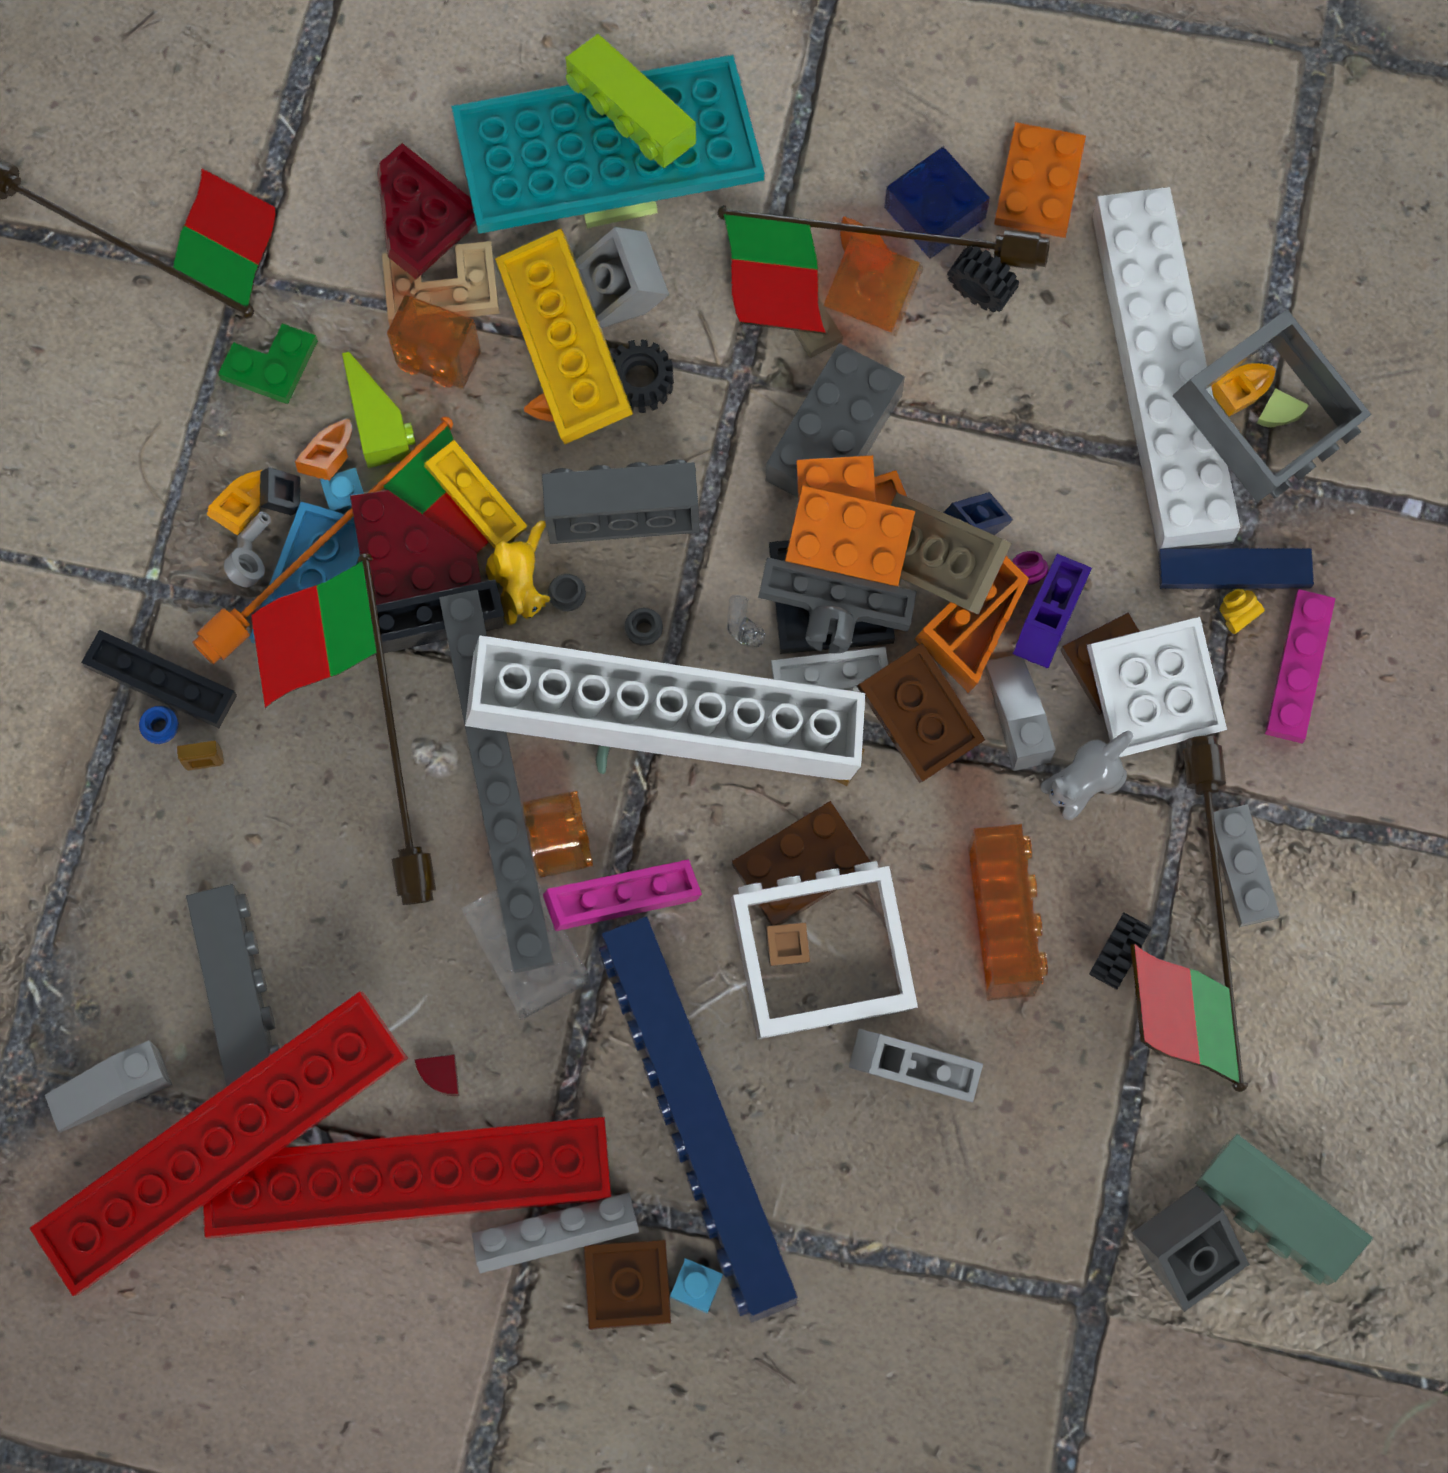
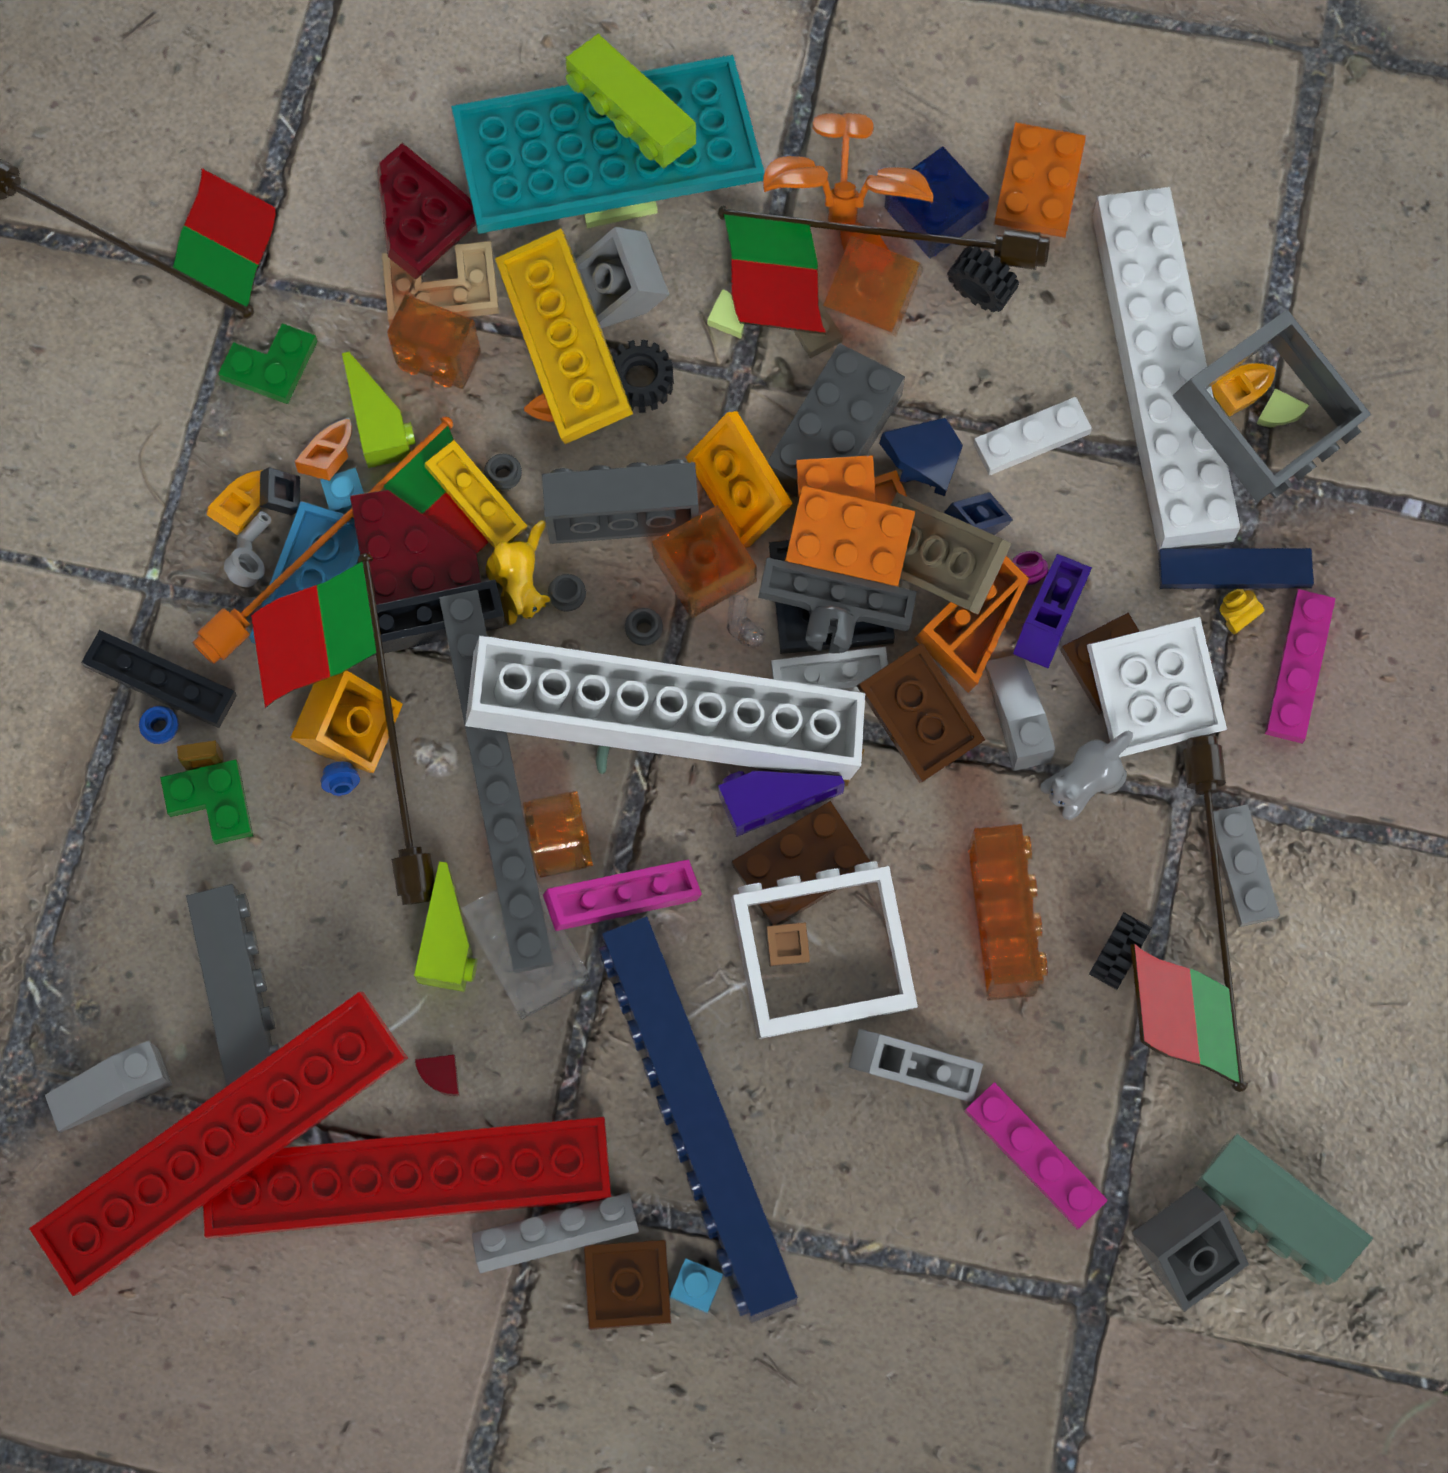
none -> green plate [160,759,253,845]
none -> light orange slope [290,671,403,773]
none -> blue plate [320,761,360,796]
none -> lime slope [414,861,477,992]
none -> dark grey plate [484,454,522,491]
none -> clear orange brick [652,505,757,619]
none -> light orange plate [685,411,793,549]
none -> yellowish green tile [707,289,744,339]
none -> dark purple slope [718,771,845,837]
none -> orange plant [763,113,933,225]
none -> dark blue slope [879,418,963,496]
none -> dark pink plate [964,1082,1108,1230]
none -> white plate [973,397,1092,476]

